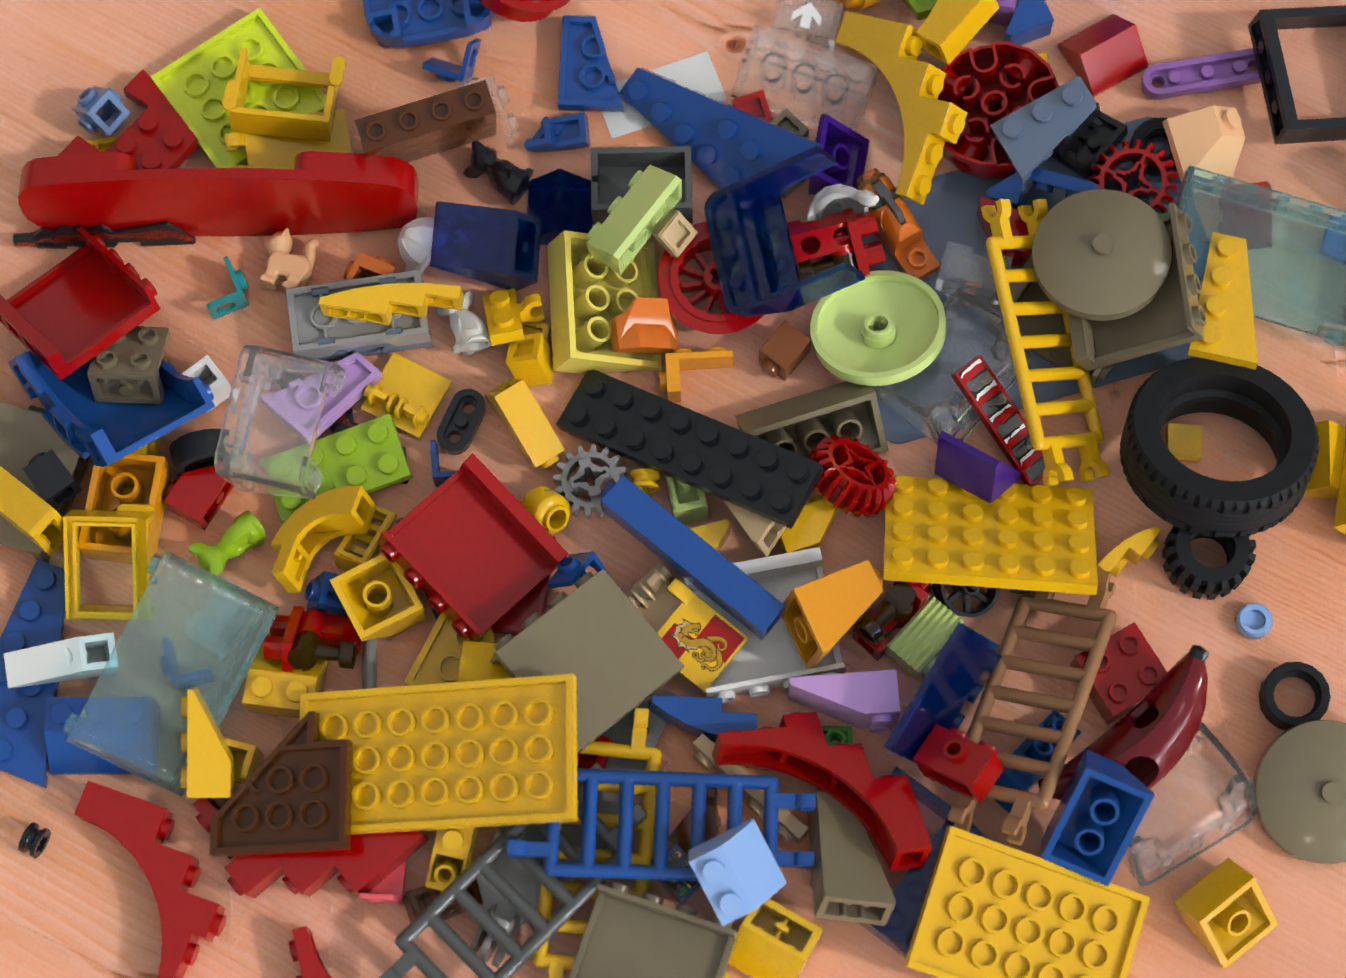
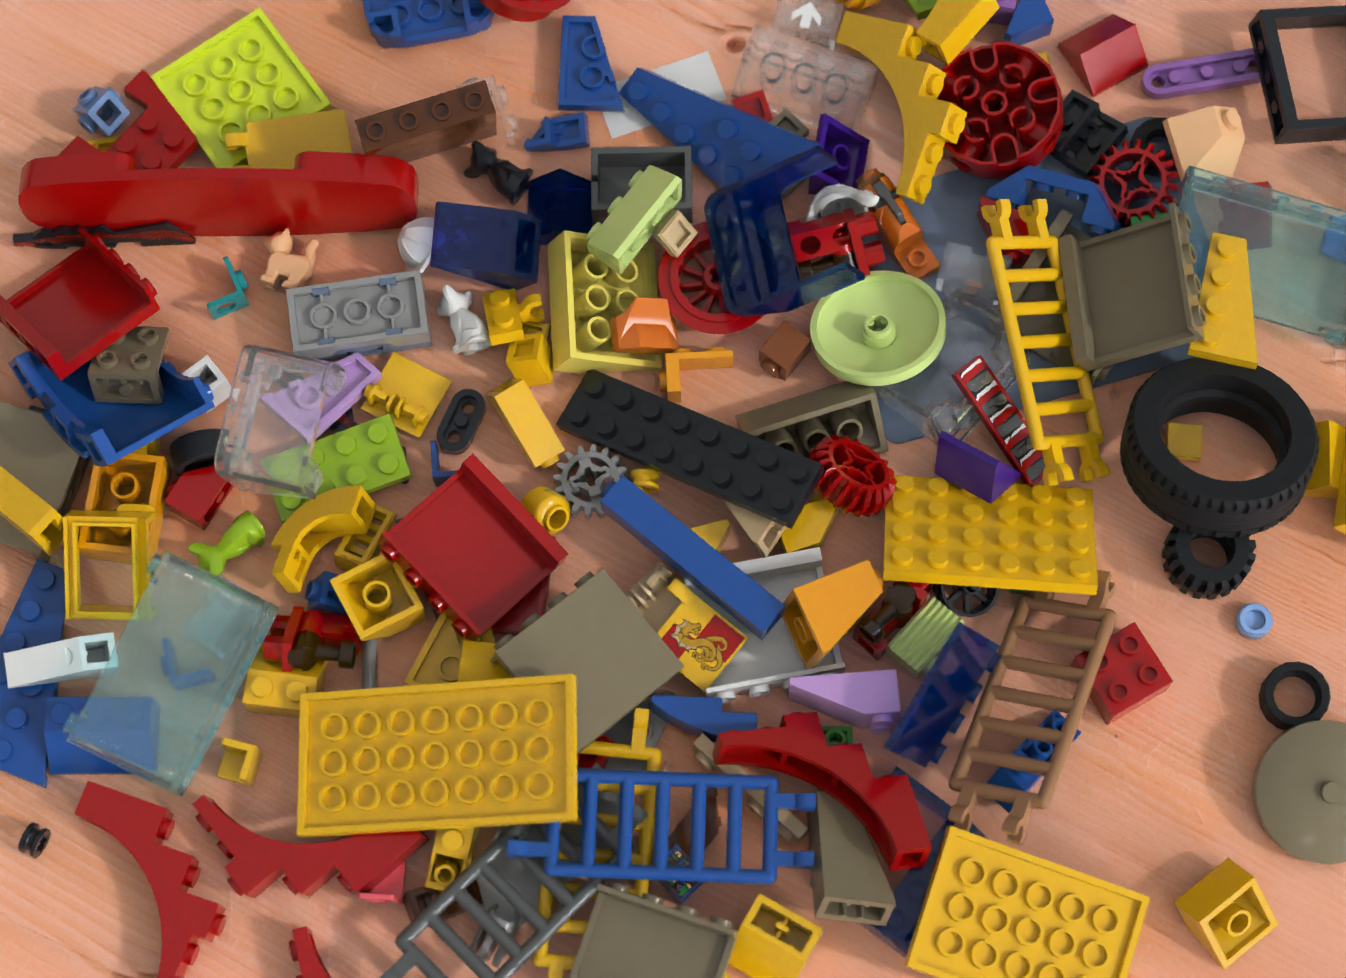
black brick [23,449,82,509] -> none
yellow slope [181,687,235,798] -> none
reddish brown wing [210,711,352,857] -> none
yellow piece [222,48,346,142] -> none
yellow slope [318,283,464,326] -> none
orange bracket [344,252,397,280] -> none
blue bracket [422,38,481,82] -> none
blue bracket [547,551,610,588] -> none
yellowish green slope [665,475,709,524] -> none
light blue slope [688,818,787,926] -> none
red brick [913,724,1004,803] -> none
sand blue wing [990,76,1097,184] -> none
dark tan dish [1032,189,1172,321] -> none
dark red piece [1037,644,1209,800] -> none
blue slope [1041,749,1154,886] -> none
yellow slope [1097,526,1161,577] -> none
clear windscreen [1122,722,1257,886] -> none

